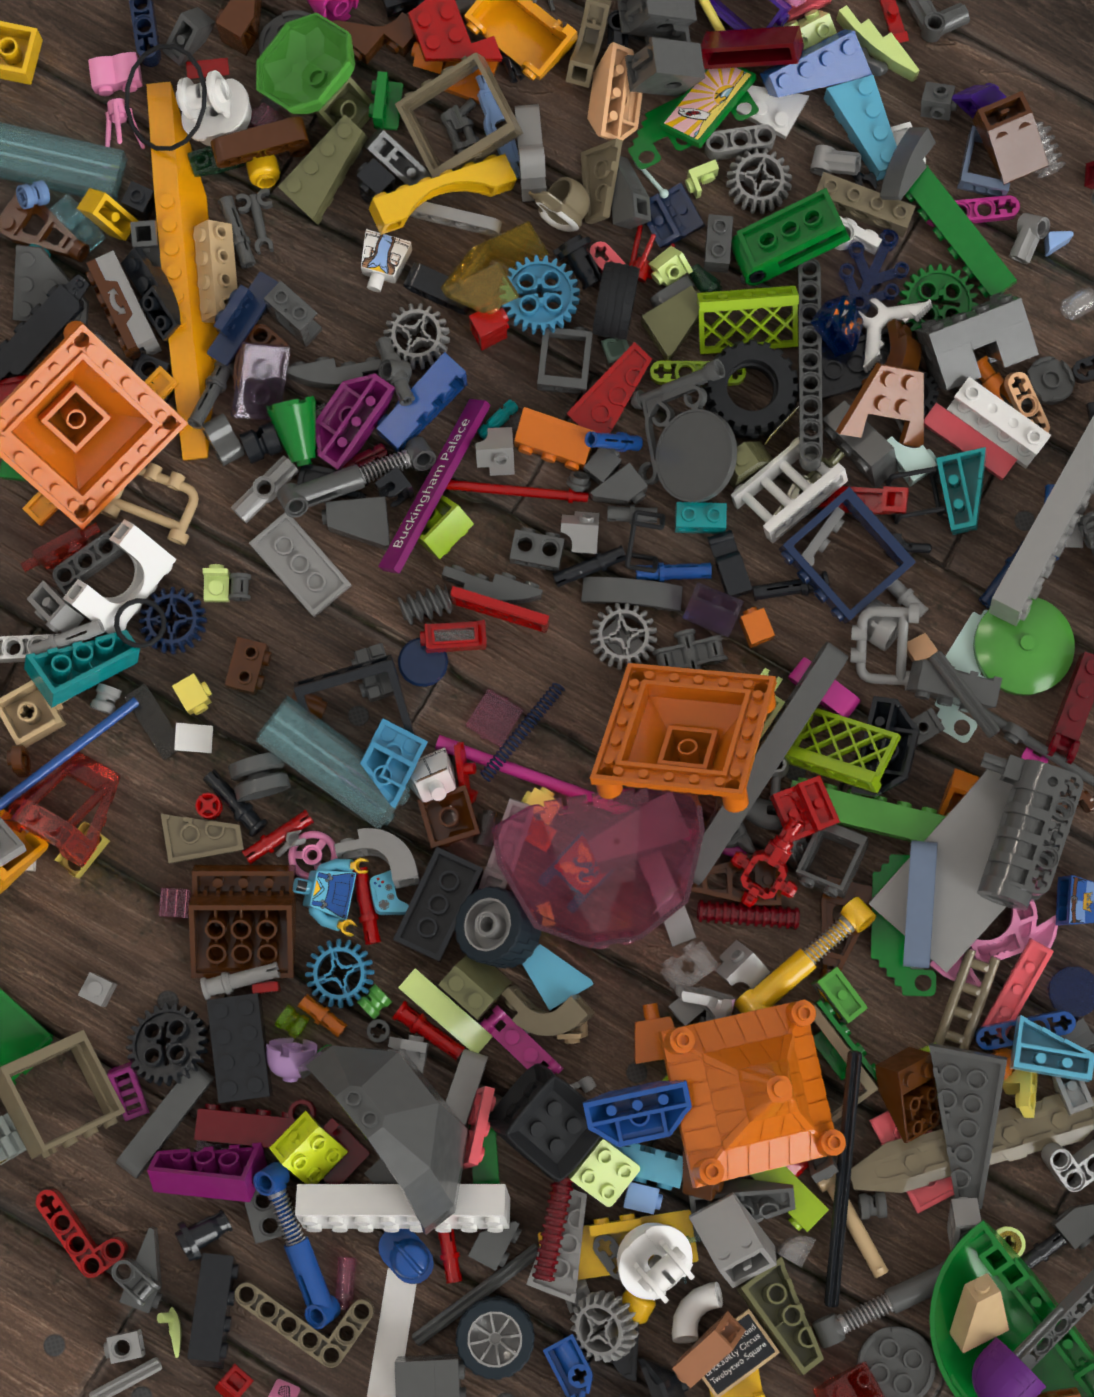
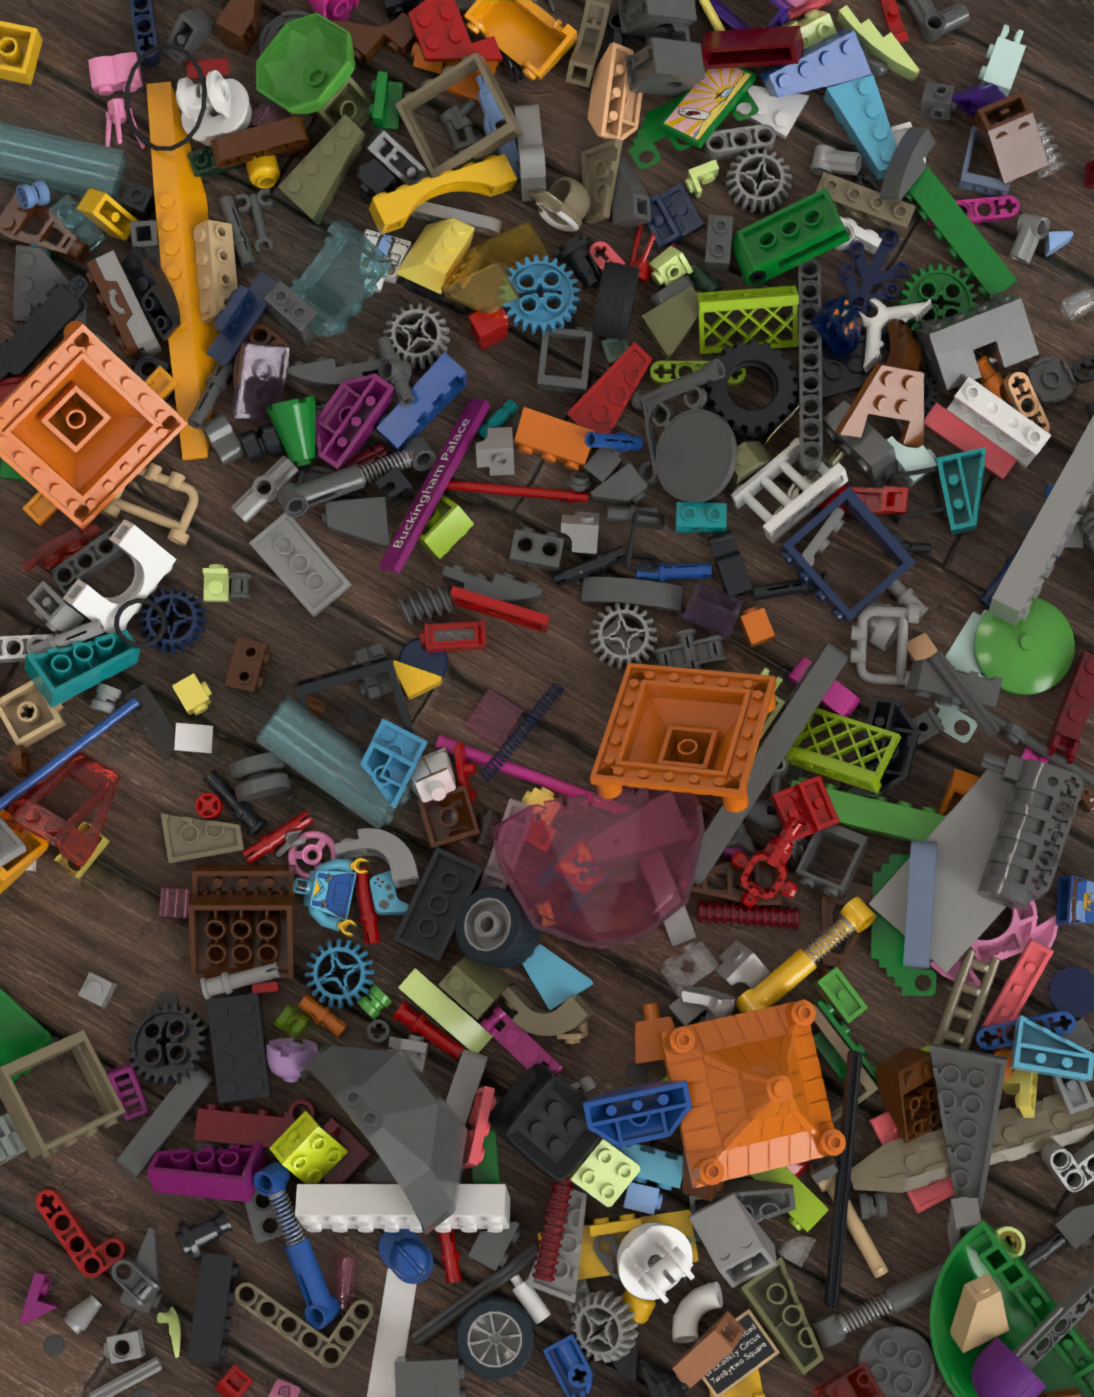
light aqua hinge [634,160,669,199] -> none
none -> magenta slope [19,1270,61,1325]
none -> light grey cone [63,1295,102,1334]
none -> clear light blue windscreen [290,221,393,338]
none -> yellow slope [394,660,443,700]
none -> light yellow slope [396,218,475,294]
none -> white cylinder [510,1274,551,1325]
none -> light aqua hinge [978,24,1026,97]

